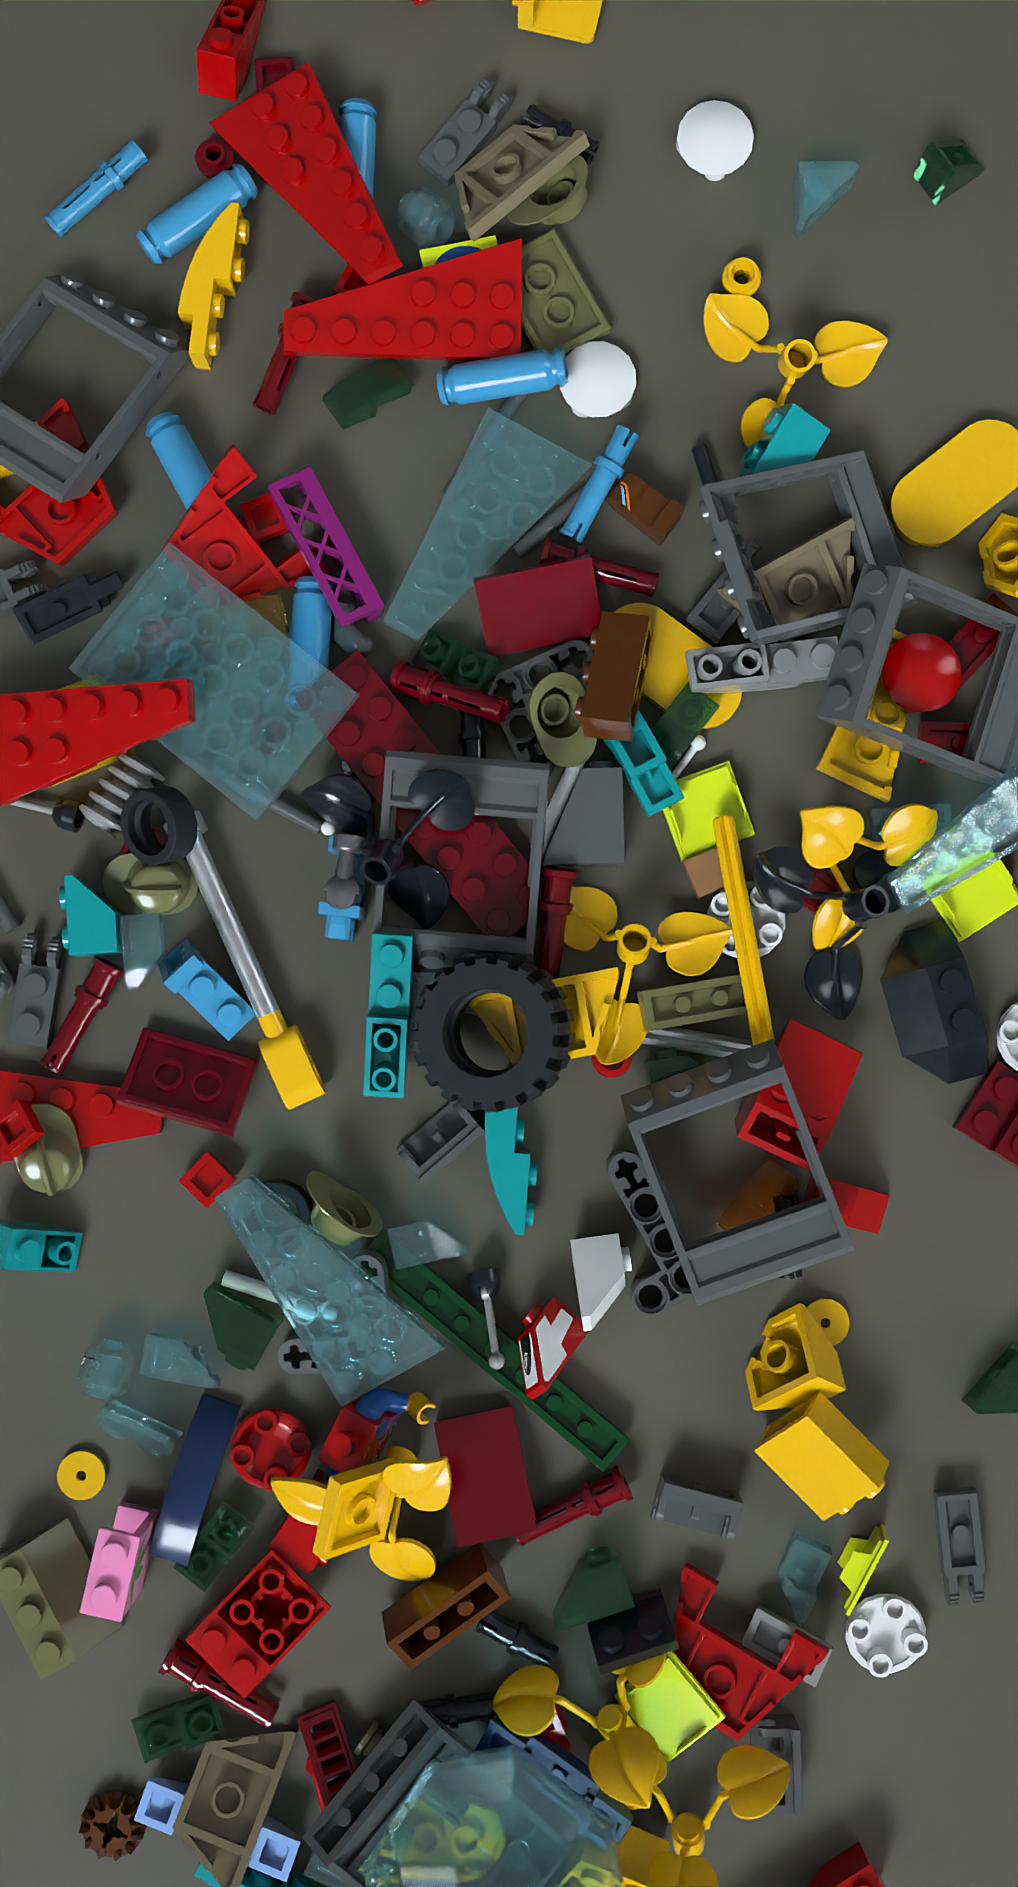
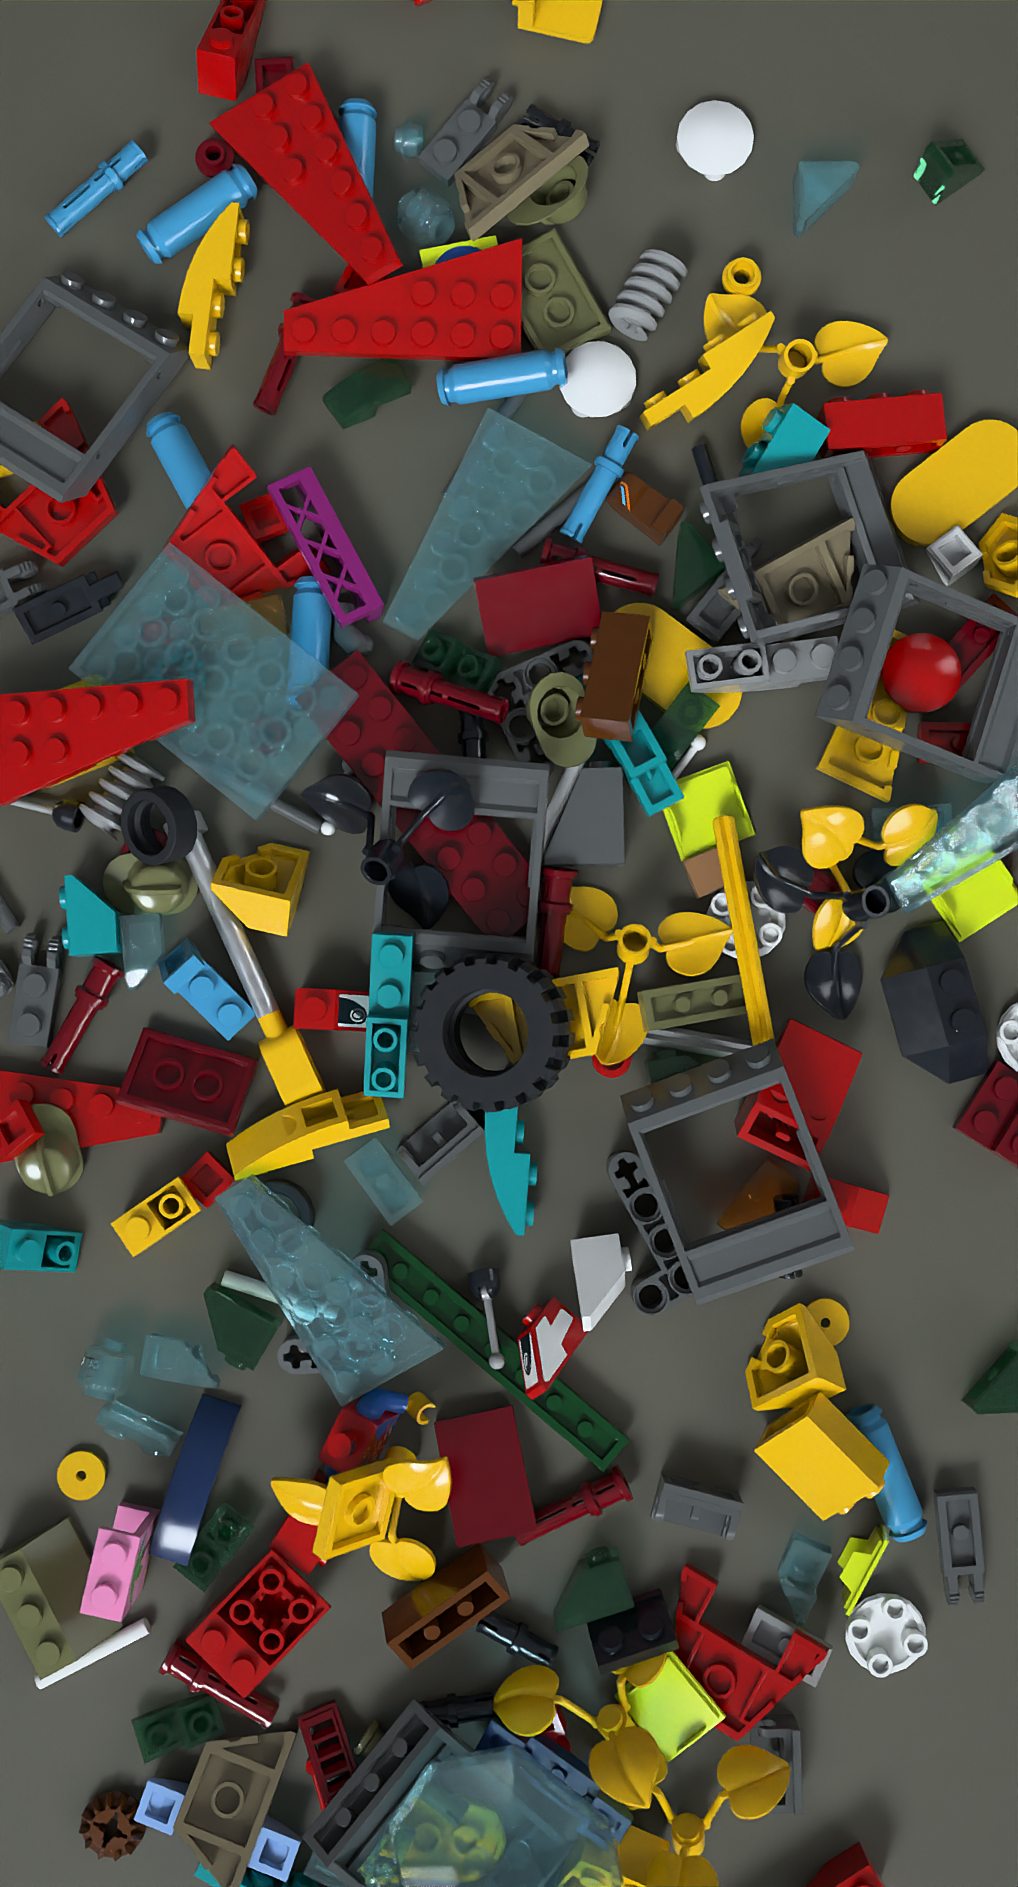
red dish [230,1408,311,1492] -> none
olive piece [306,1171,383,1246] -> none
hips [318,834,367,941] -> none
clear light blue slope [387,1221,467,1270] -> none
none -> white bar [34,1617,151,1689]
none -> yellow slope [110,1176,202,1257]
none -> yellow slope [211,843,310,937]
none -> yellow slope [226,1089,390,1181]
none -> red slope [293,988,369,1032]
none -> clear light blue plate [343,1136,424,1226]
none -> clear light blue plate [395,120,423,162]
none -> light grey piece [608,249,688,341]
none -> yellow slope [639,311,775,431]
none -> clear green slope [671,522,725,610]
none -> red brick [817,389,947,459]
none -> dark azure axle [845,1403,927,1542]
none -> white slope [926,525,983,587]

